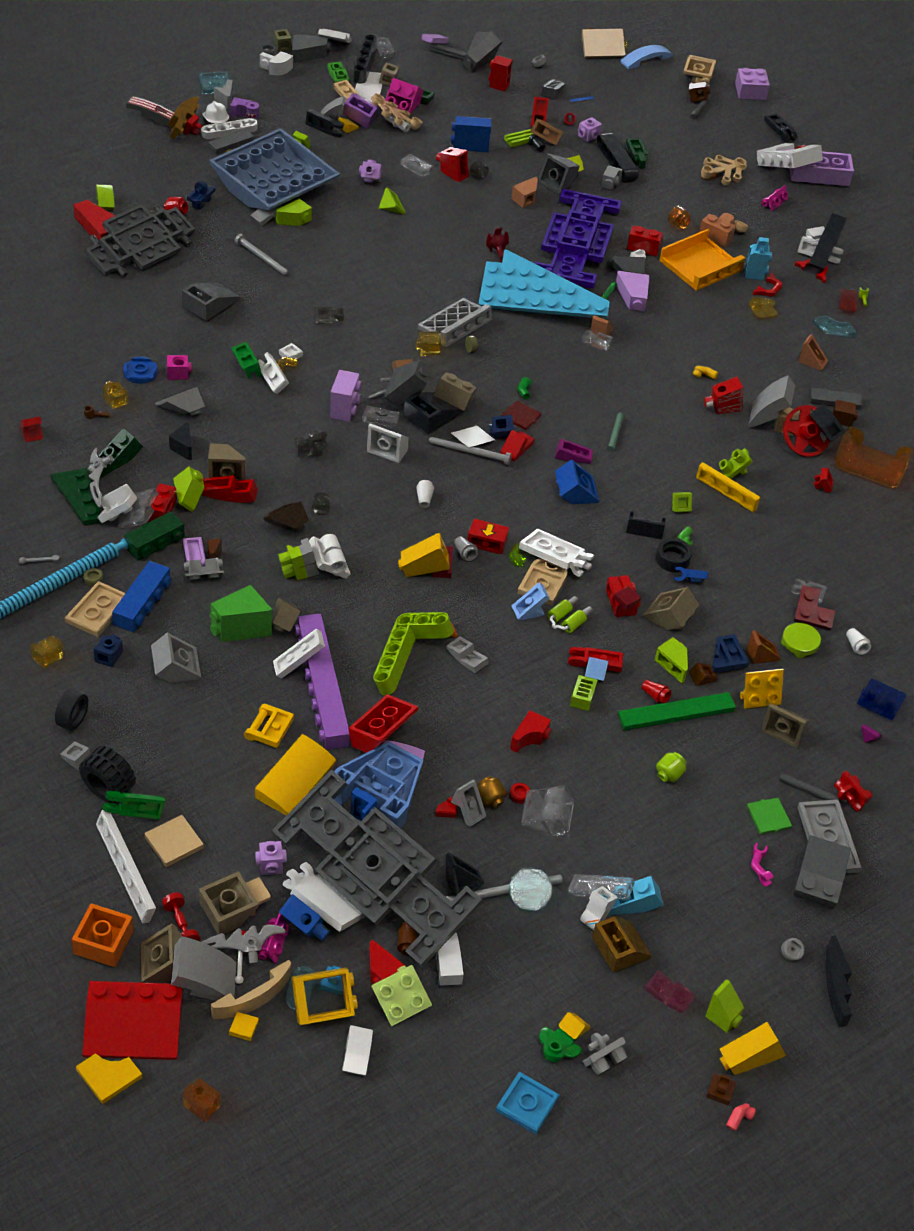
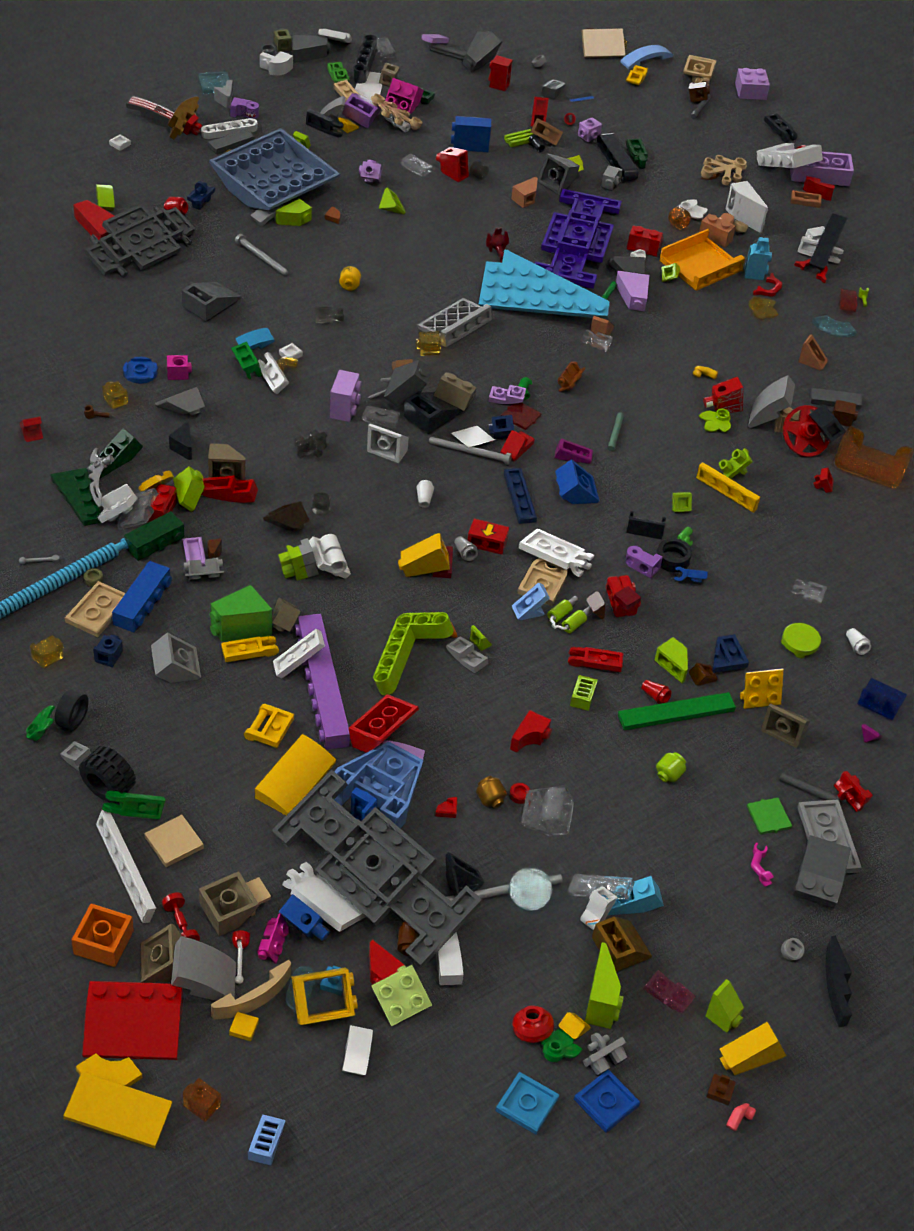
light grey piece [201,925,286,963] -> none
white piece [202,101,229,124] -> none
lavender brick [255,841,287,876] -> none
light grey slope [451,780,487,826] -> none
olive tile [465,336,478,353] -> none
clear neon green arm [509,543,526,566] -> none
light blue tile [585,657,608,681] -> none
dark tan slope [643,587,699,630] -> none
dark orange slope [747,630,781,664] -> none
dark pink hinge [762,185,788,212] -> none
dark red plate [794,585,835,630] -> none
none -> green plate [26,705,55,741]
none -> yellow tile [63,1072,172,1149]
none -> white tile [109,135,131,151]
none -> yellow tile [138,470,174,494]
none -> yellow hinge [221,636,279,663]
none -> dark azure slope [235,328,275,350]
none -> light blue slope [248,1114,286,1165]
none -> dark orange tile [325,207,340,224]
none -> yellow head [339,266,361,291]
none -> lime slope [470,625,492,651]
none -> lavender slope [488,385,526,404]
none -> dark blue tile [504,468,537,524]
none -> red piece [512,1005,554,1043]
none -> dark orange hinge [558,361,586,392]
none -> blue tile [574,1069,640,1133]
none -> lime slope [585,942,624,1029]
none -> slope [587,591,605,619]
none -> medium lavender leg [625,546,662,578]
none -> yellow slope [626,65,648,85]
none -> lime slope [661,263,680,282]
none -> white plate [678,200,708,219]
none -> lime plate [699,409,731,432]
none -> white slope [726,181,768,233]
none -> nougat tile [790,190,822,208]
none -> red slope [803,176,835,201]

